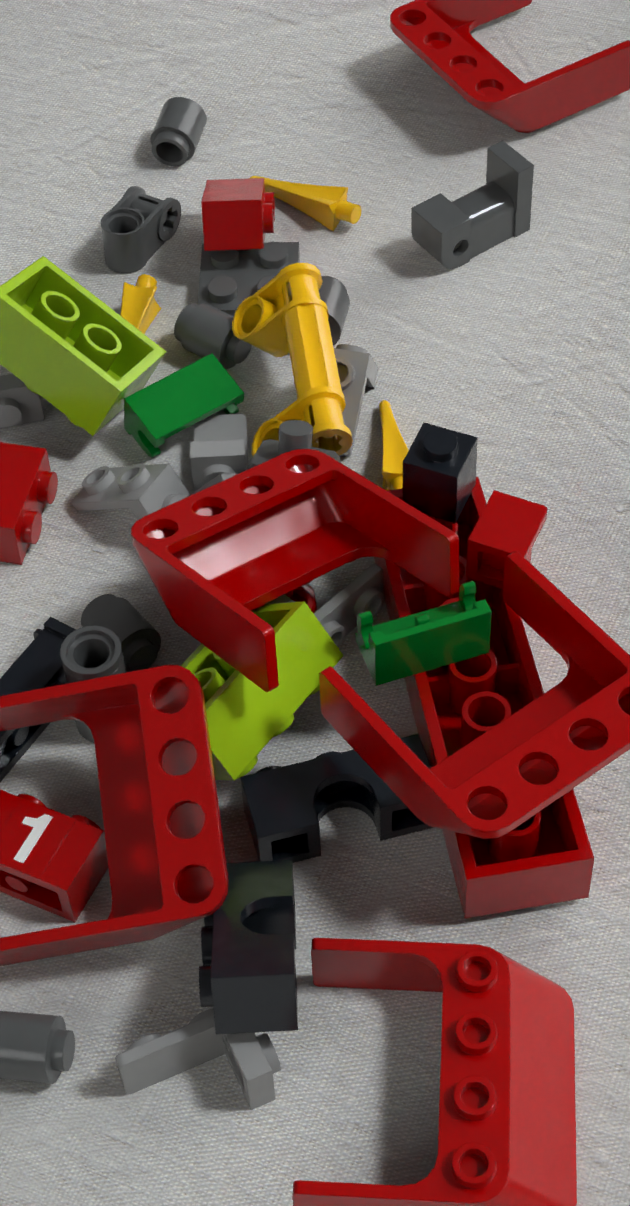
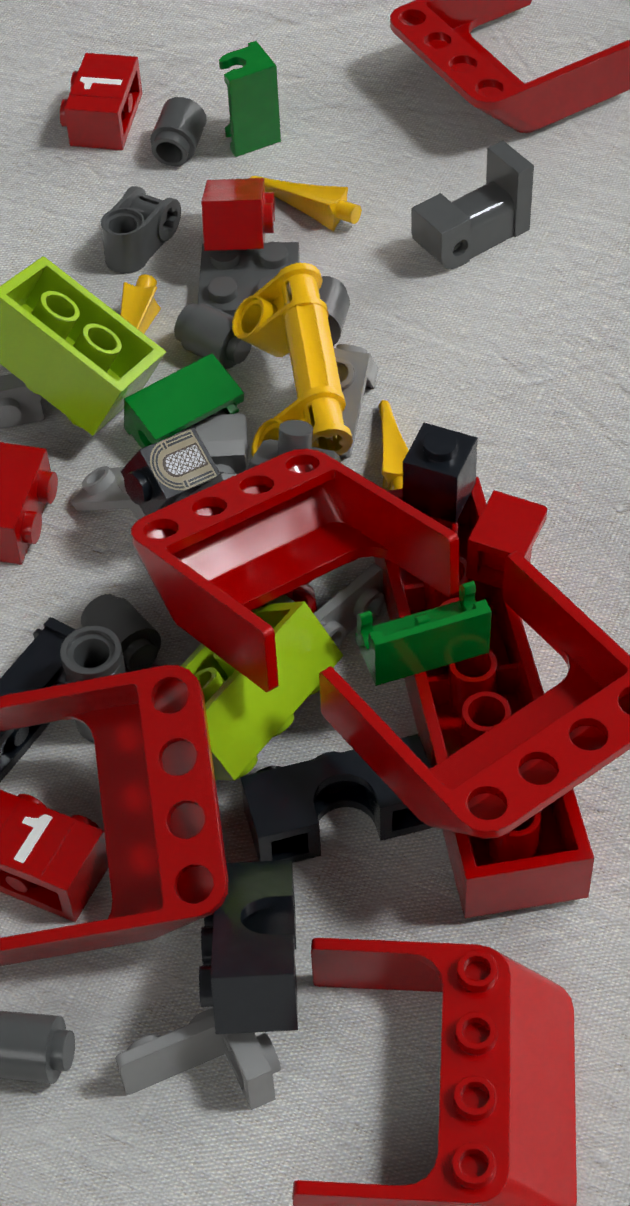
none -> red brick [60,53,143,150]
none -> brick [120,427,220,516]
none -> green hinge [219,41,281,157]

